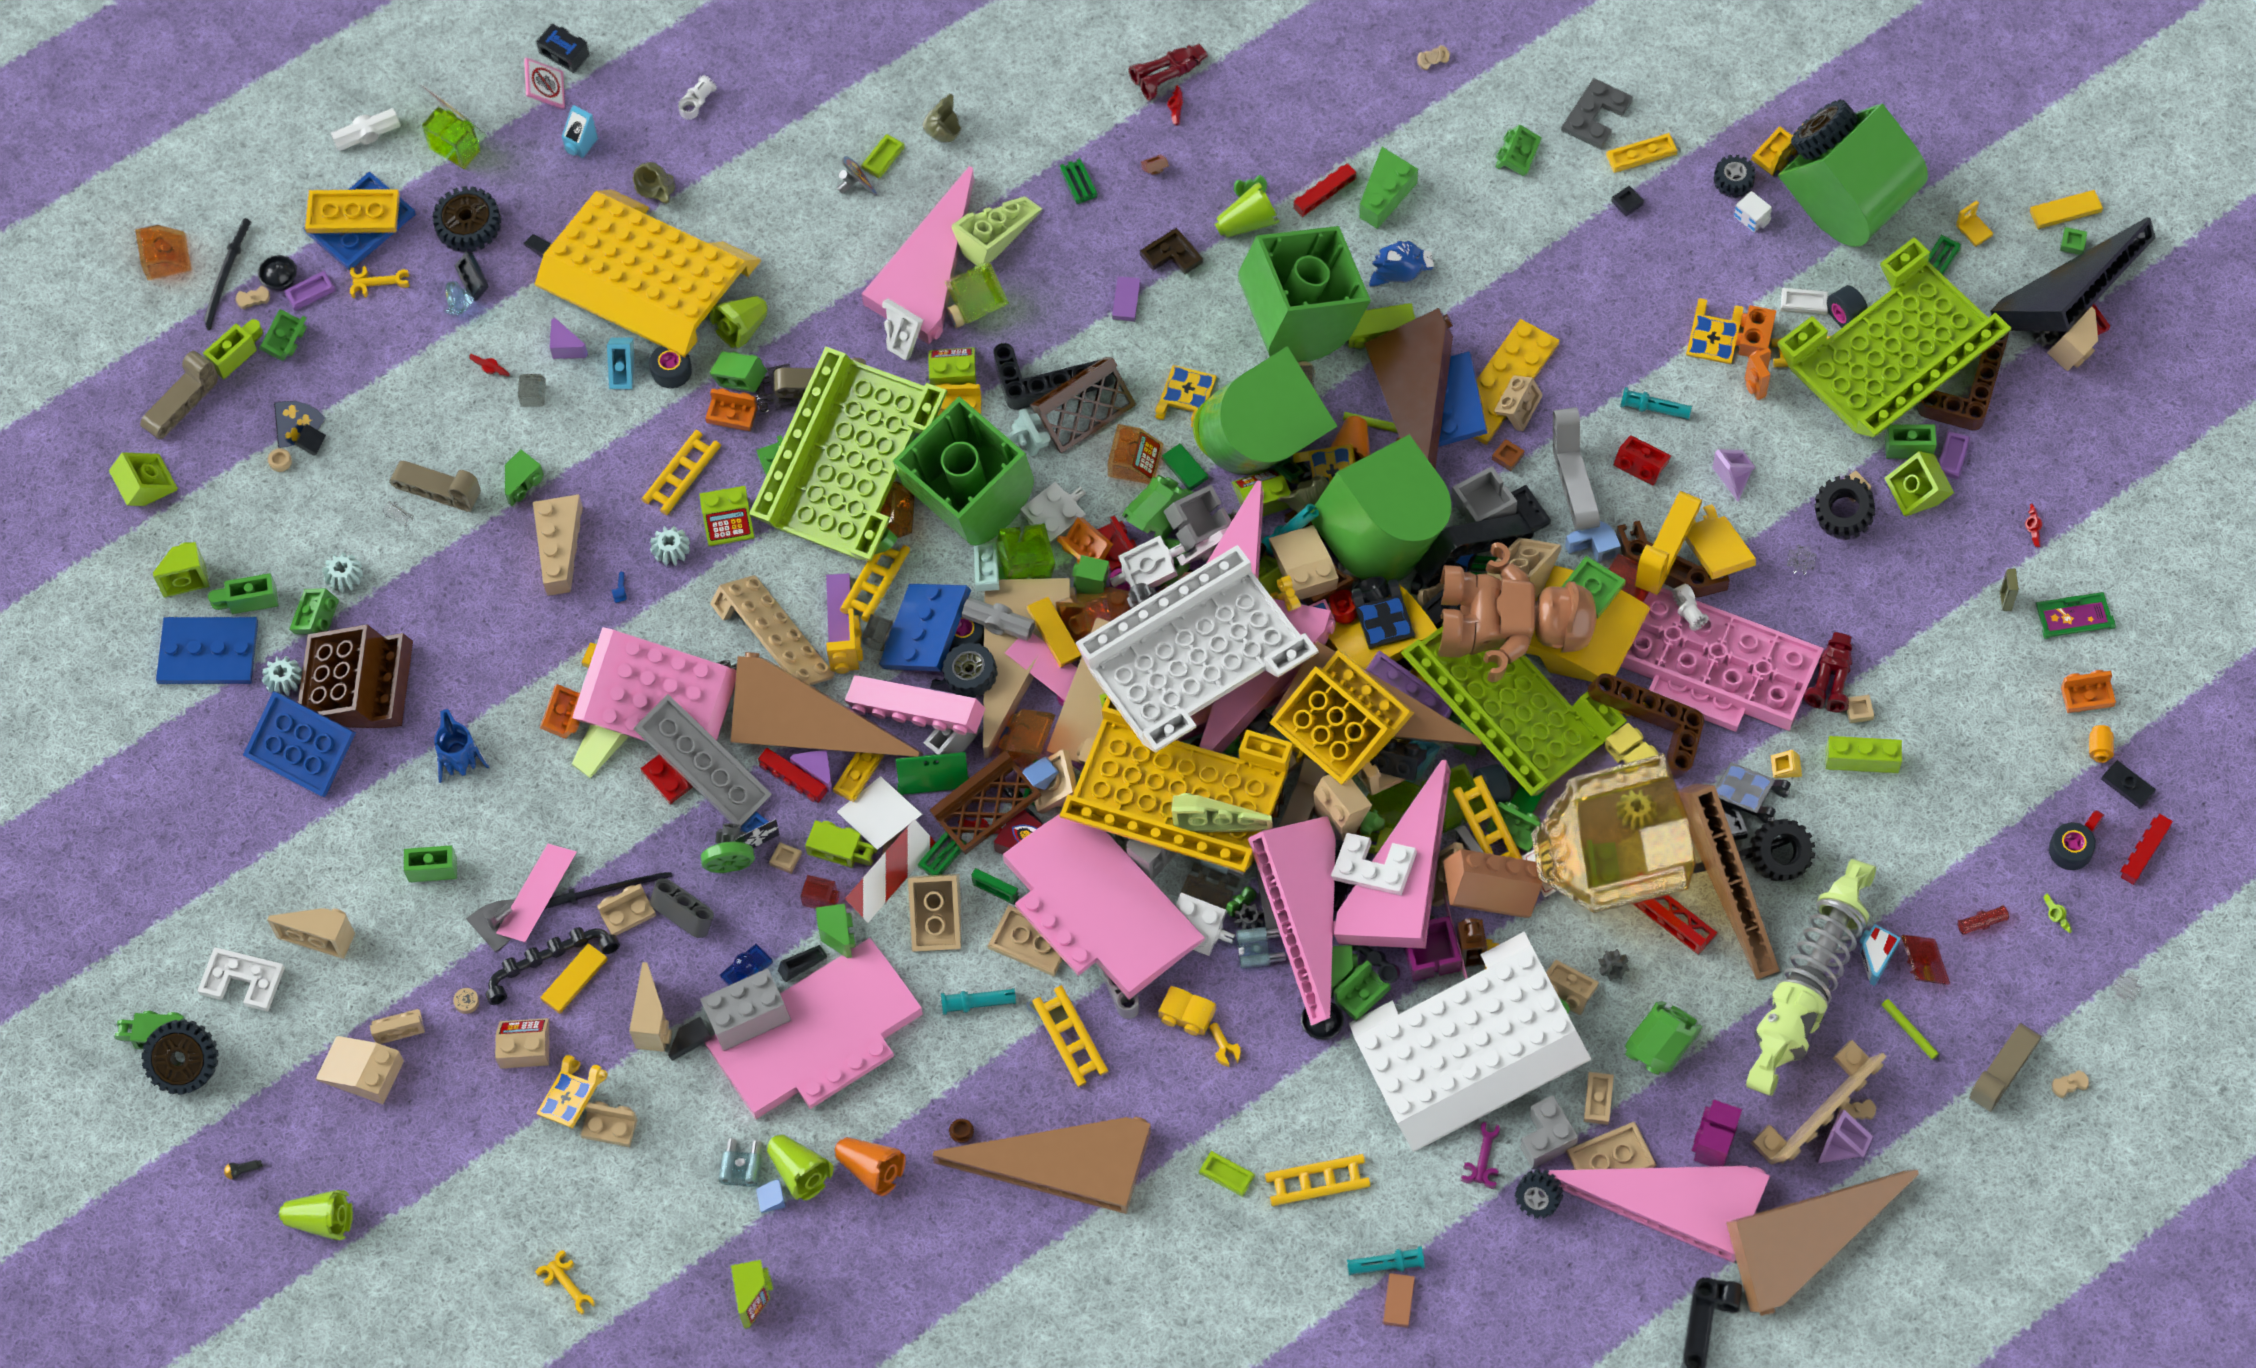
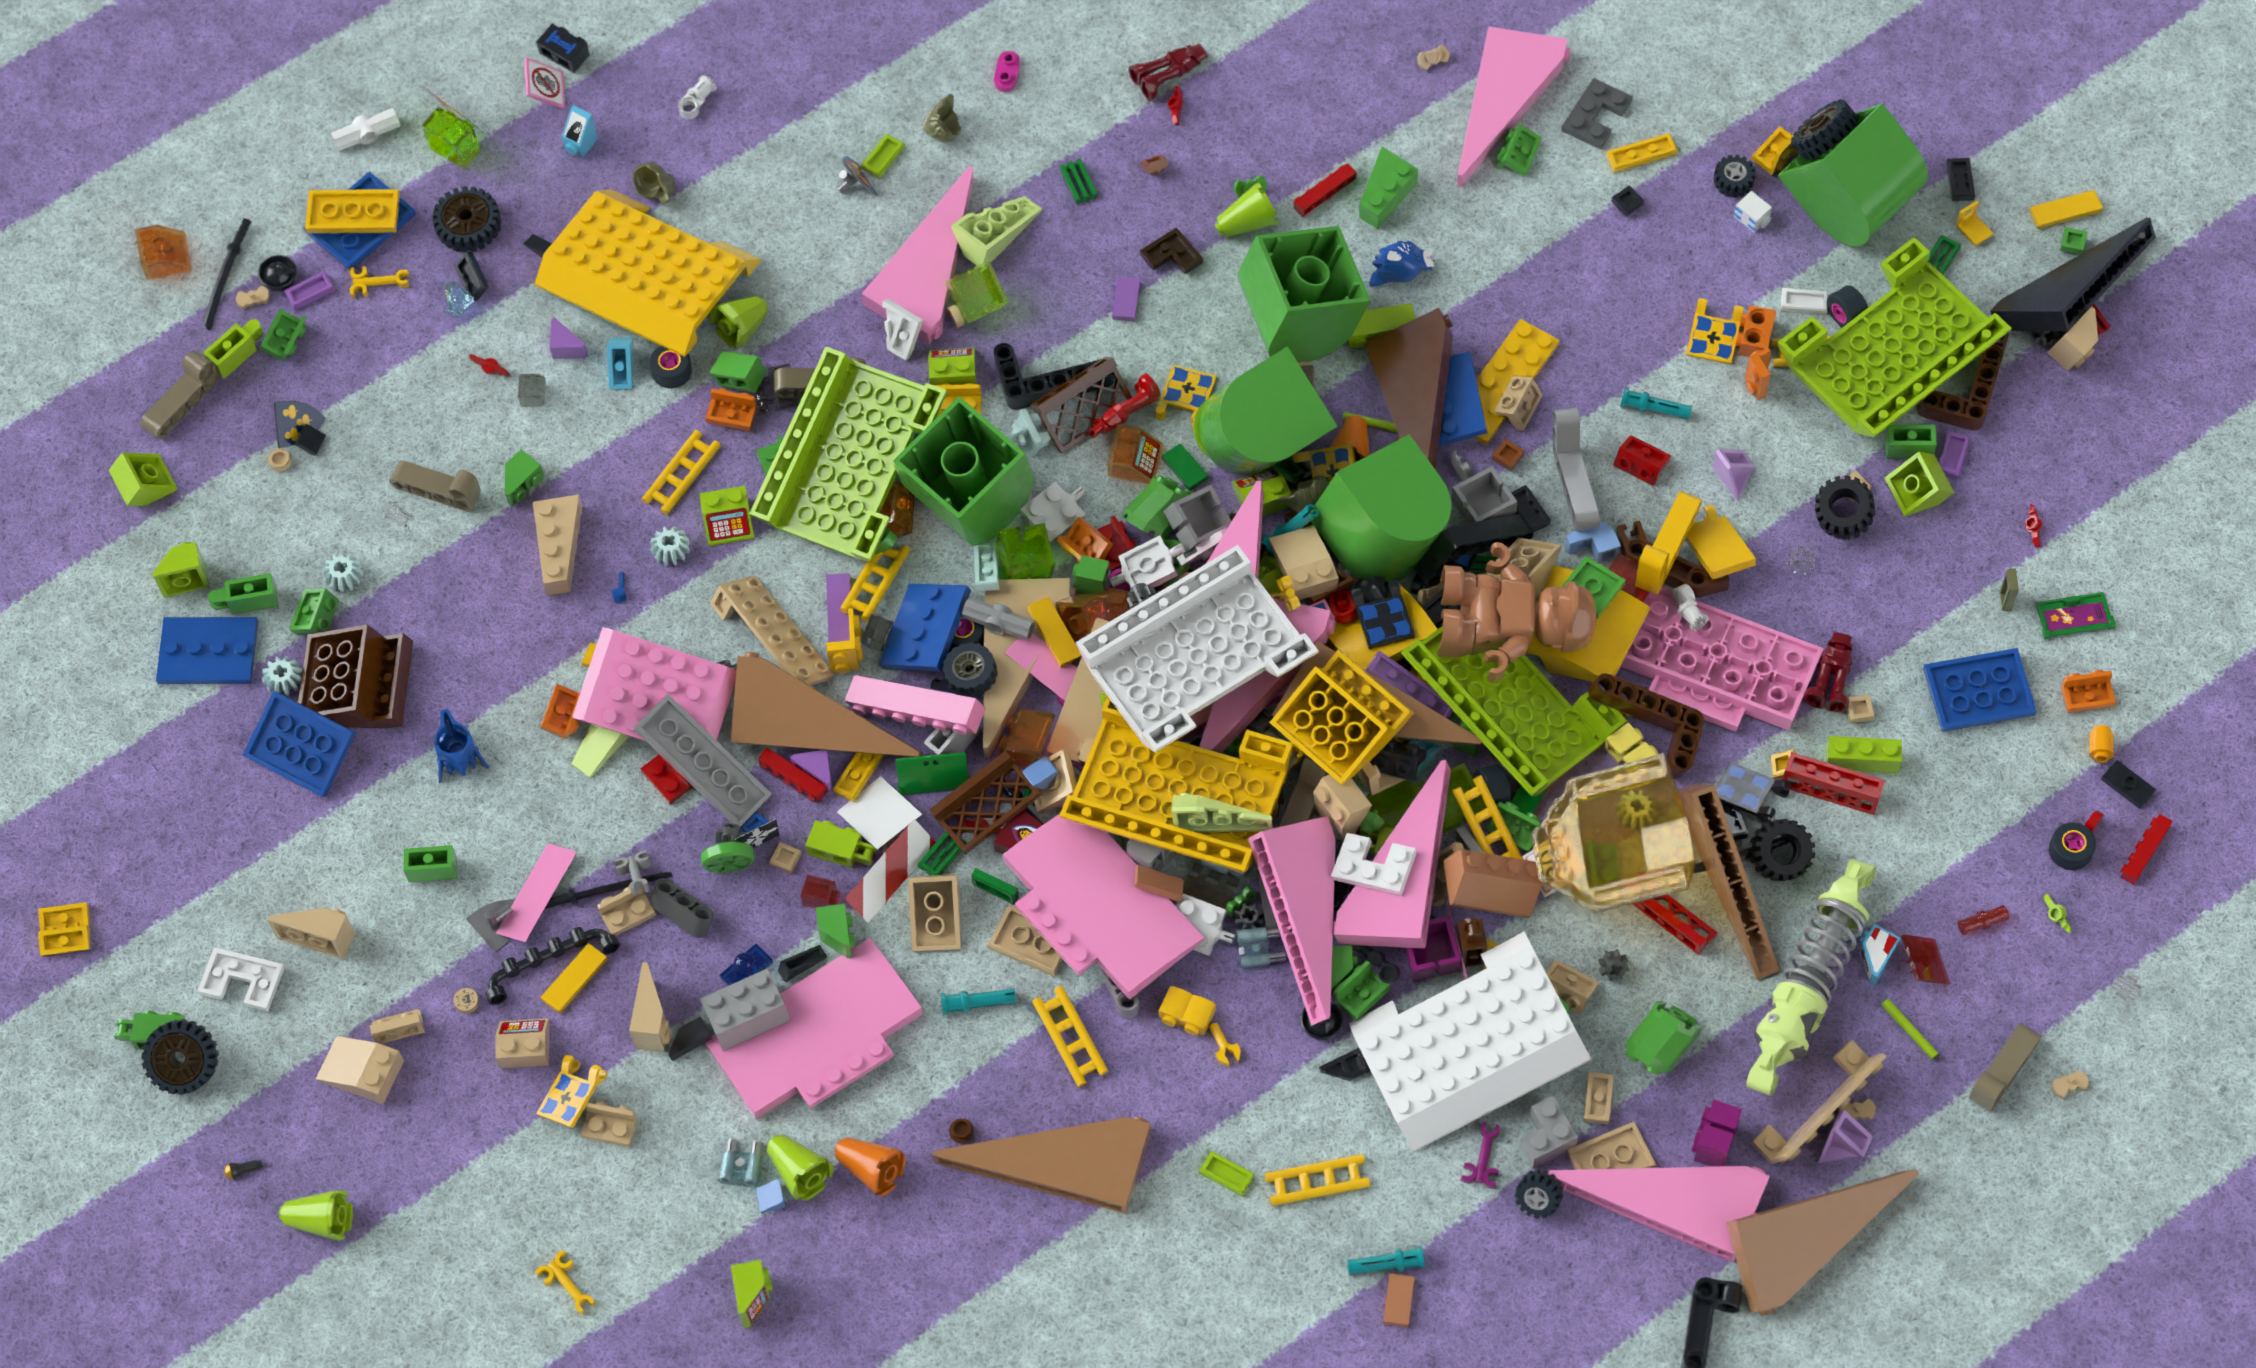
none -> yellow slope [38,902,90,956]
none -> light grey bar [614,850,651,896]
none -> dark pink plate [994,51,1020,92]
none -> red piece [1088,373,1161,438]
none -> nougat tile [1134,864,1183,902]
none -> black tile [1319,1048,1371,1081]
none -> light grey piece [1451,450,1474,481]
none -> bright pink slope [1457,26,1571,187]
none -> red fence [1782,752,1885,815]
none -> blue plate [1923,648,2037,732]
none -> black plate [1946,158,1975,201]

